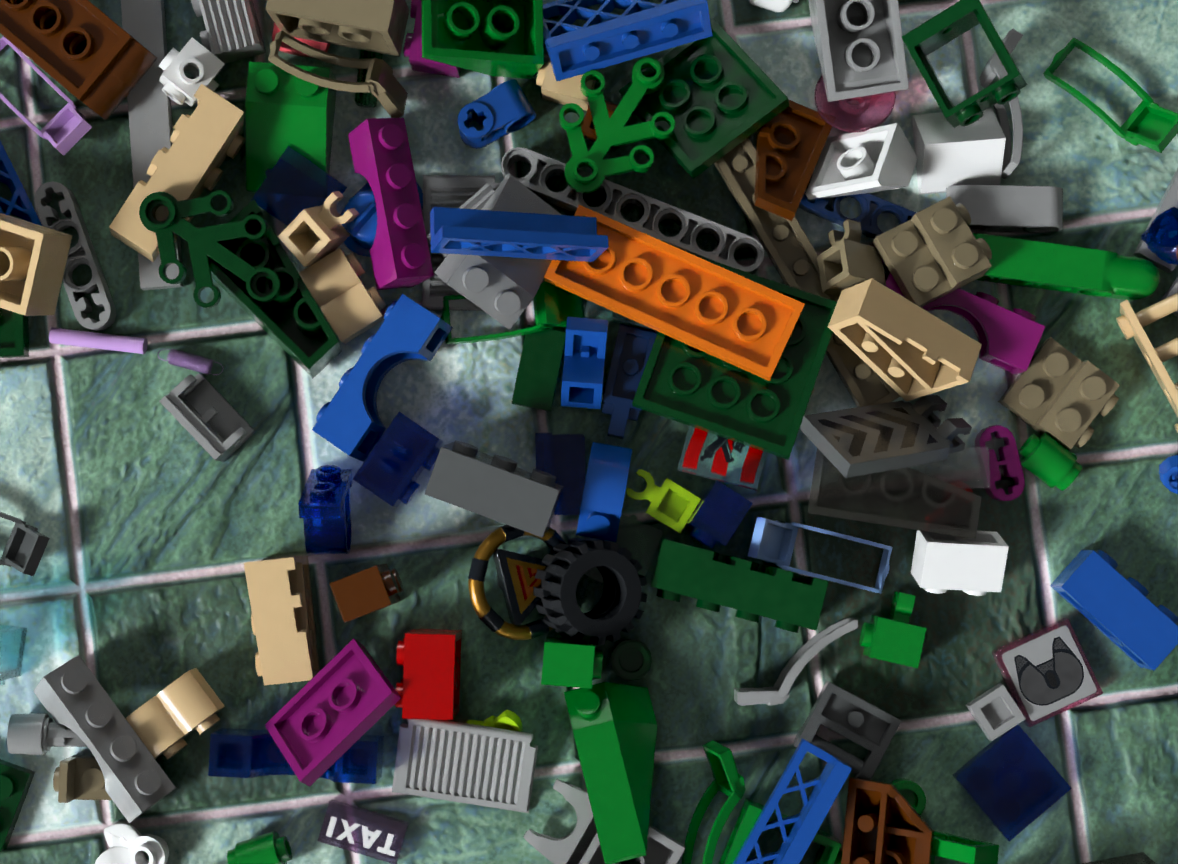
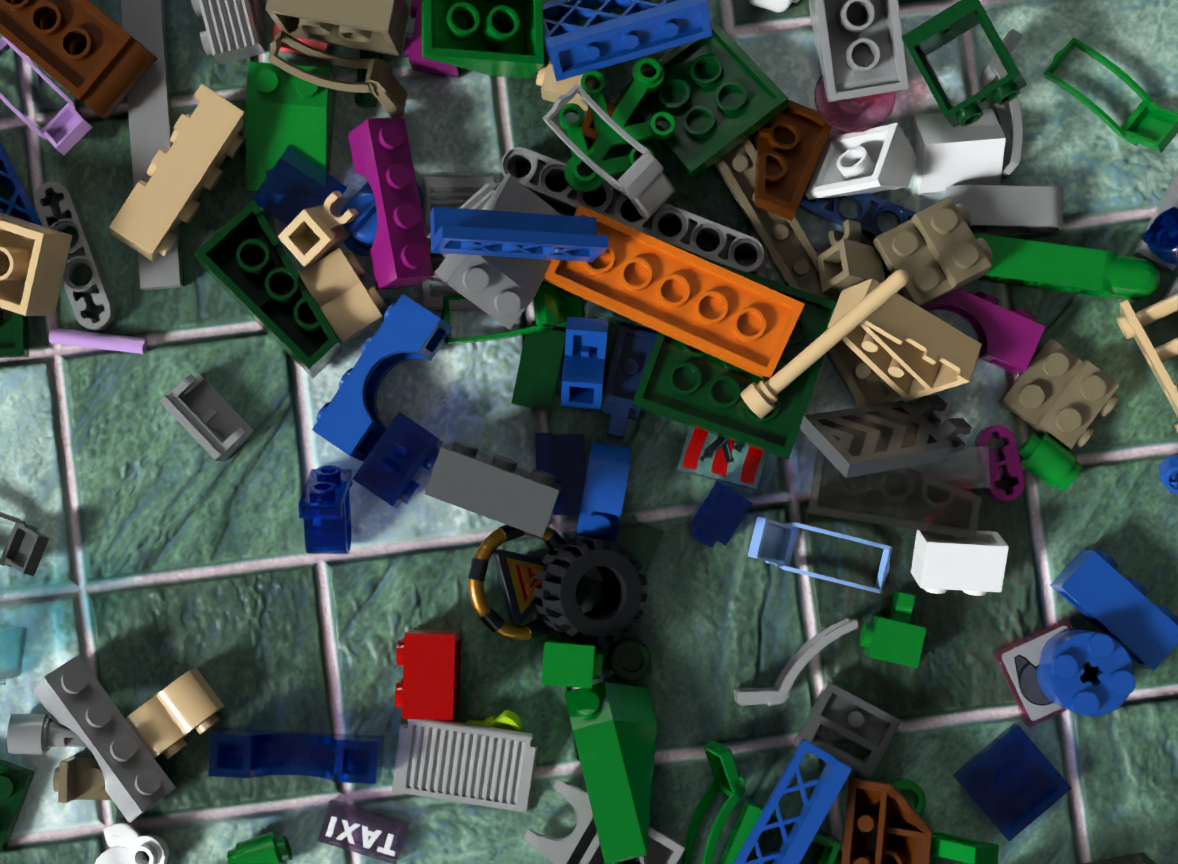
dark green plant [139,190,282,308] -> none
lavender piece [158,348,224,375] -> none
white brick [159,37,225,107] -> none
tan wedge [243,556,319,686] -> none
magenta plate [265,638,401,787] -> none
reddish brown brick [329,563,404,623] -> none
blue piece [457,79,537,149] -> none
lime plate [625,469,701,534] -> none
dark green wedge [650,539,829,633] -> none
light grey plate [966,683,1026,741] -> none
none -> light grey piece [542,84,676,219]
none -> tan piece [740,269,909,419]
none -> blue brick [1037,629,1136,717]

